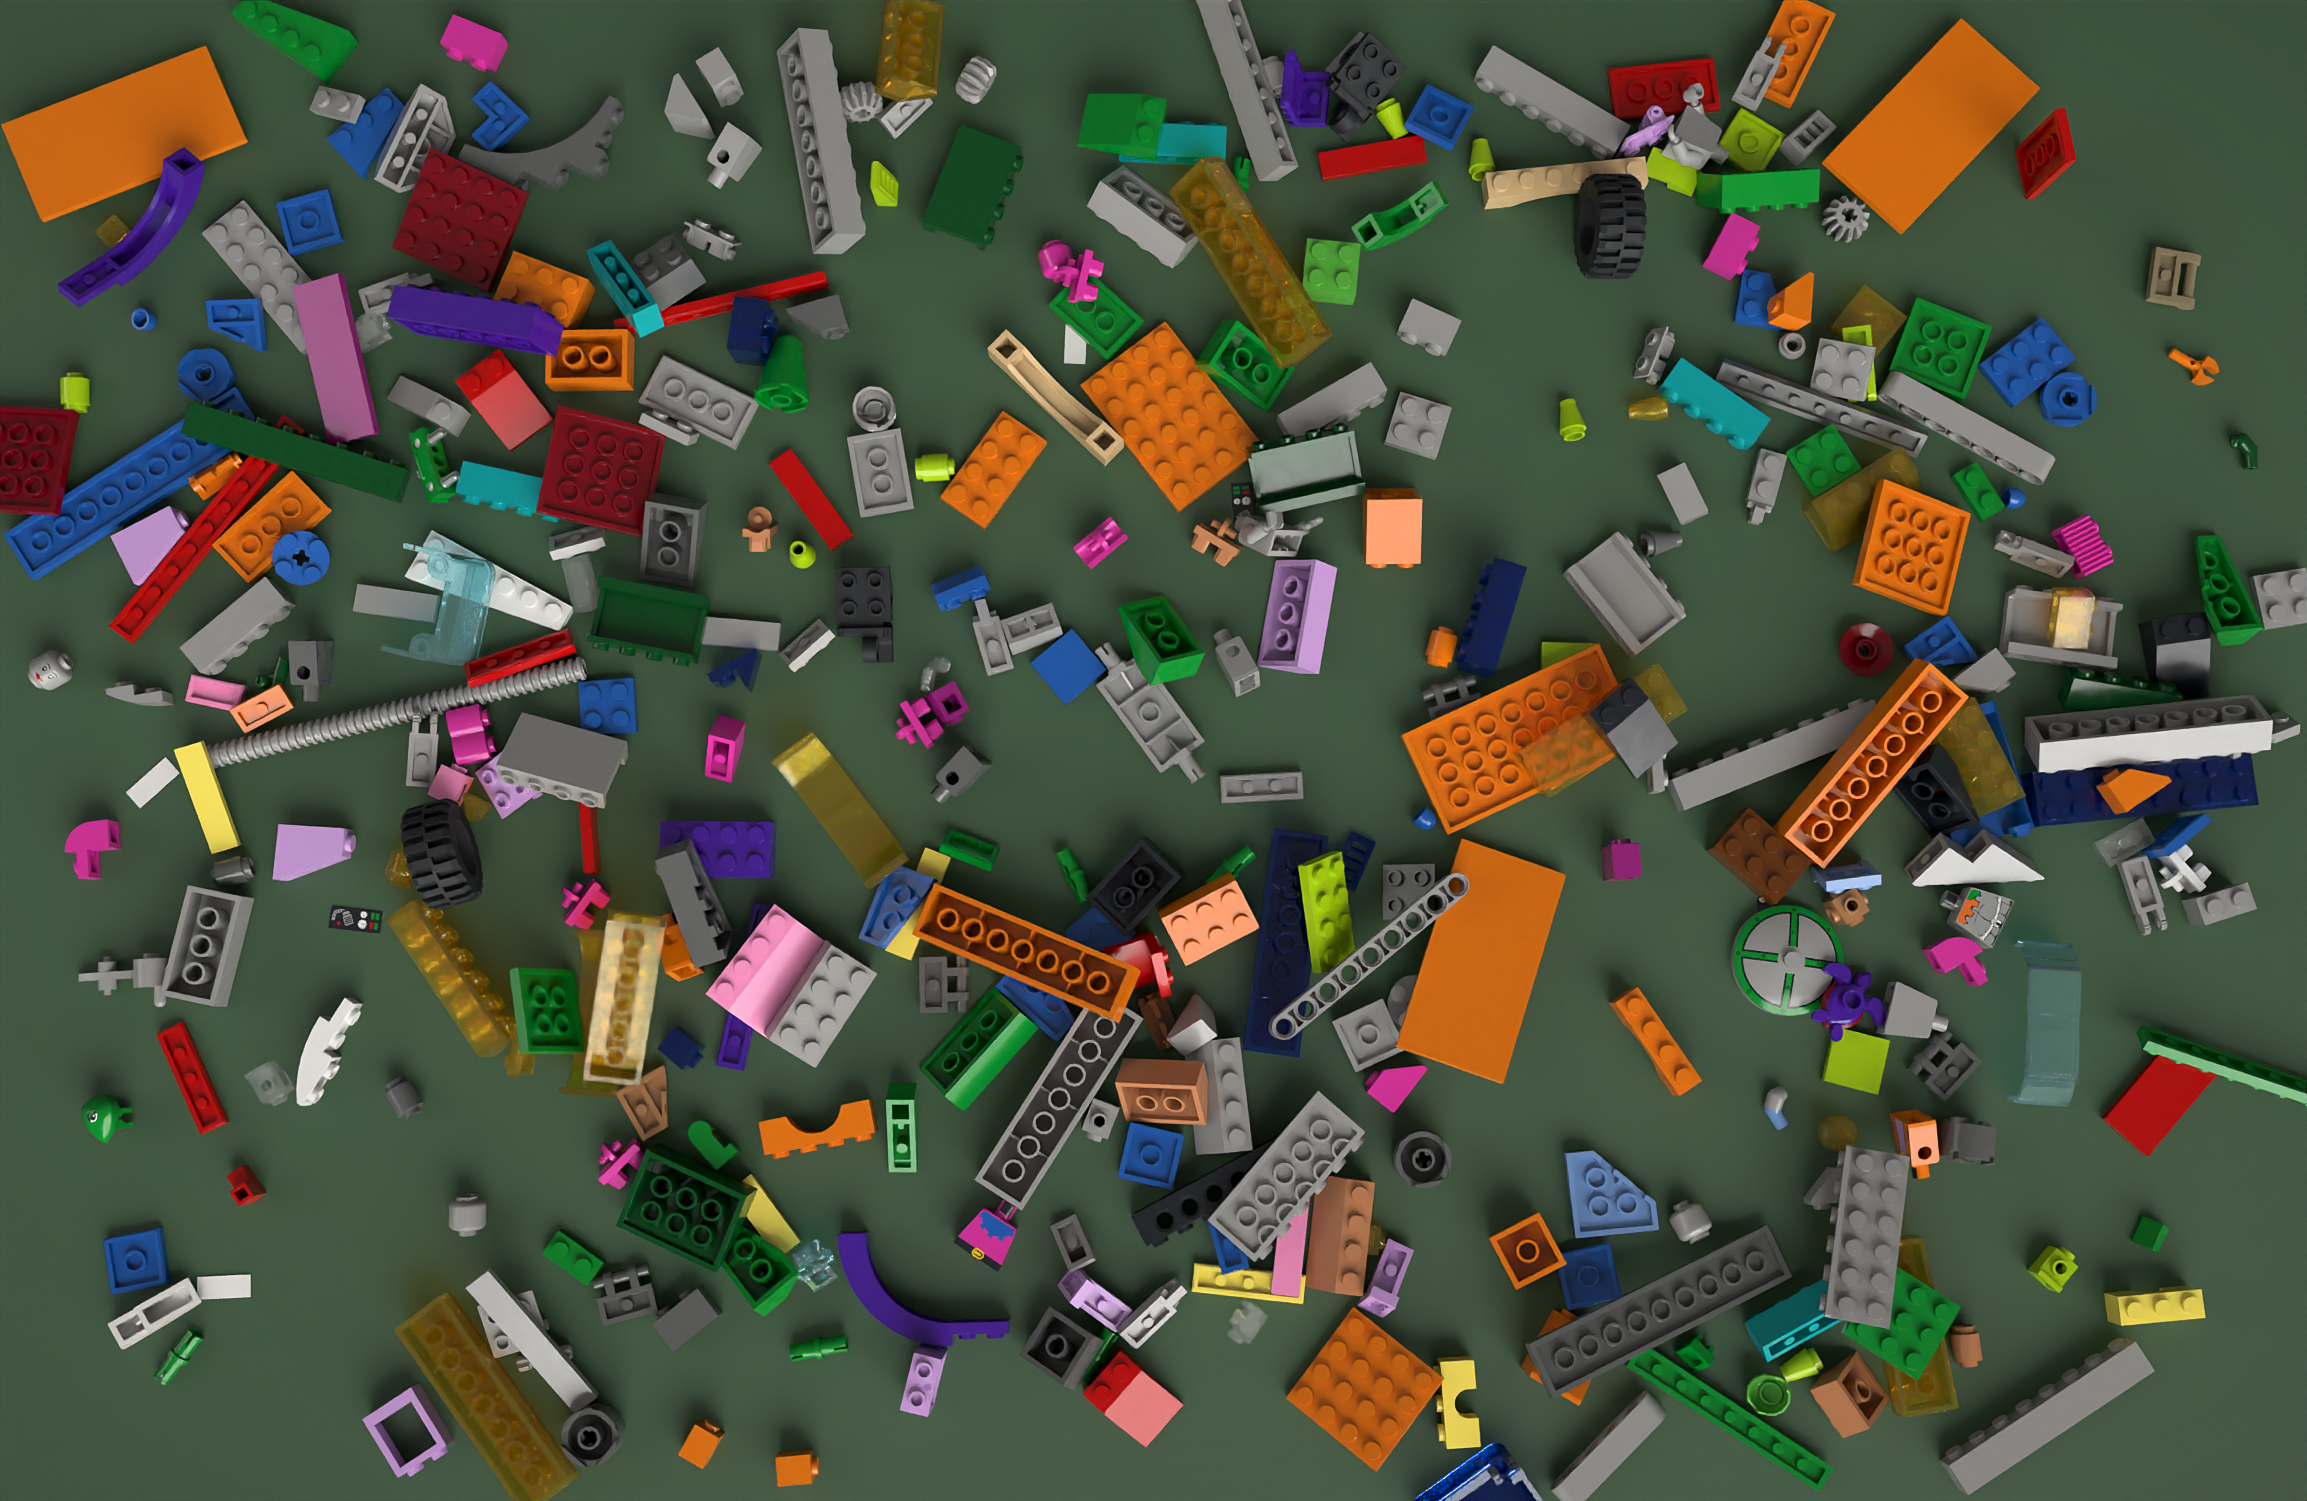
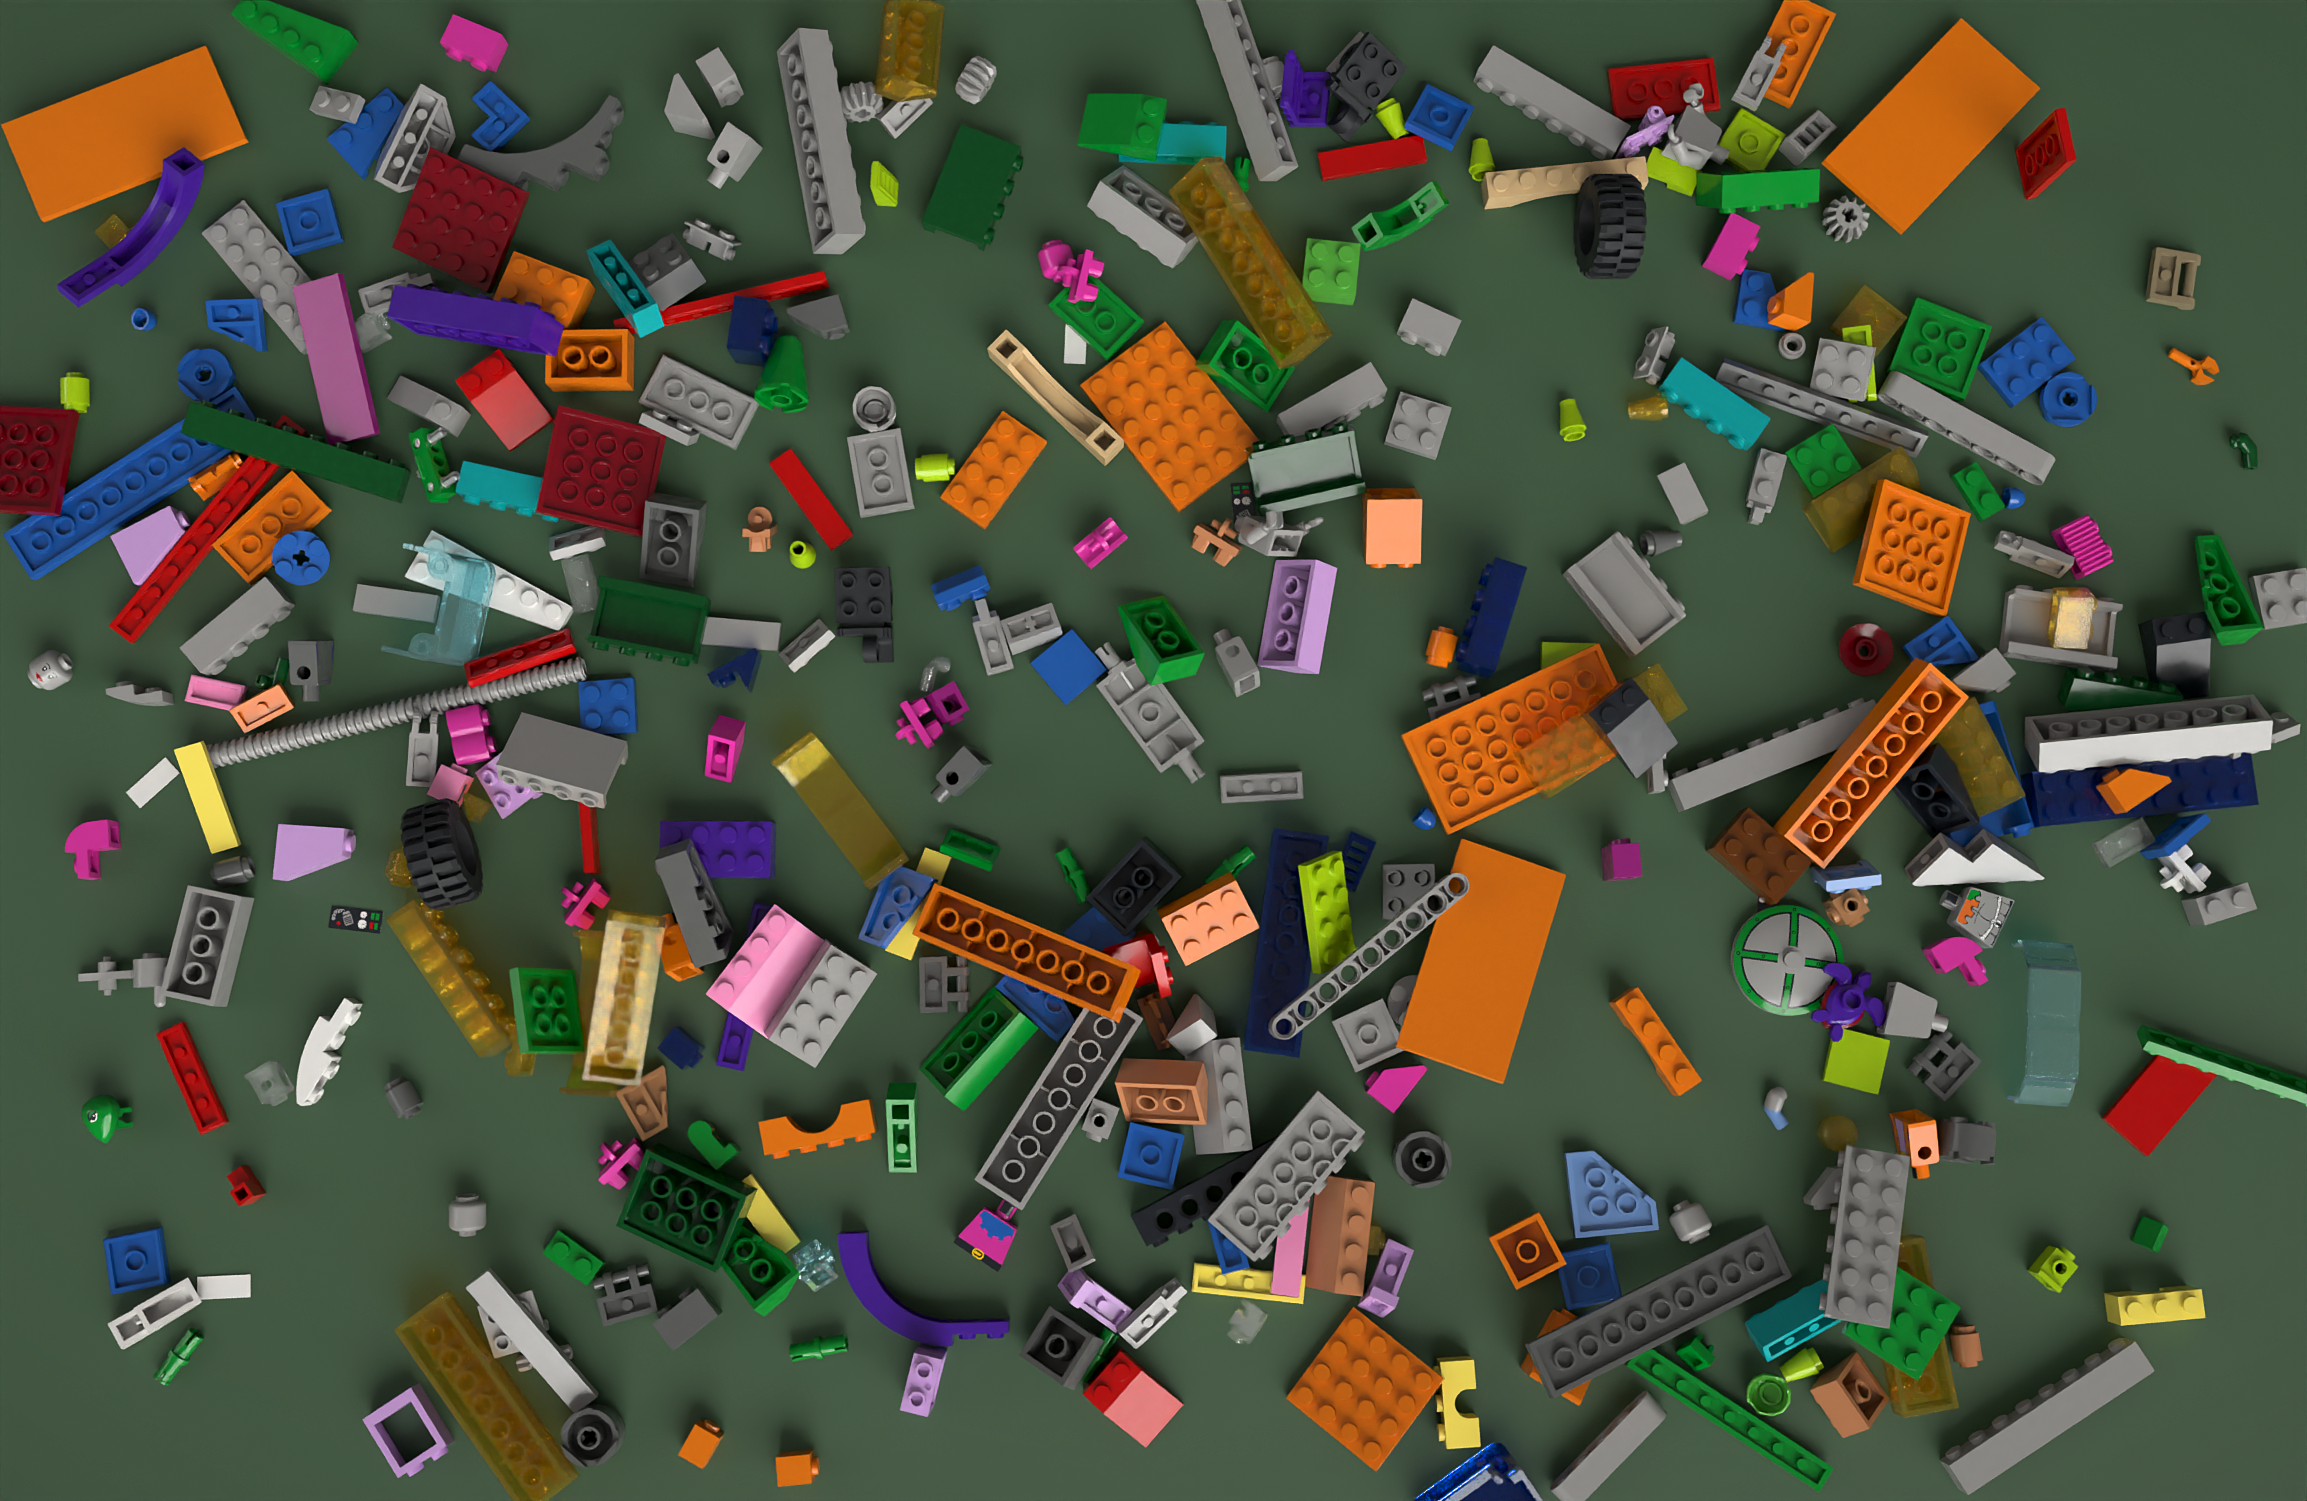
light grey hinge [2116,854,2168,935] -> none

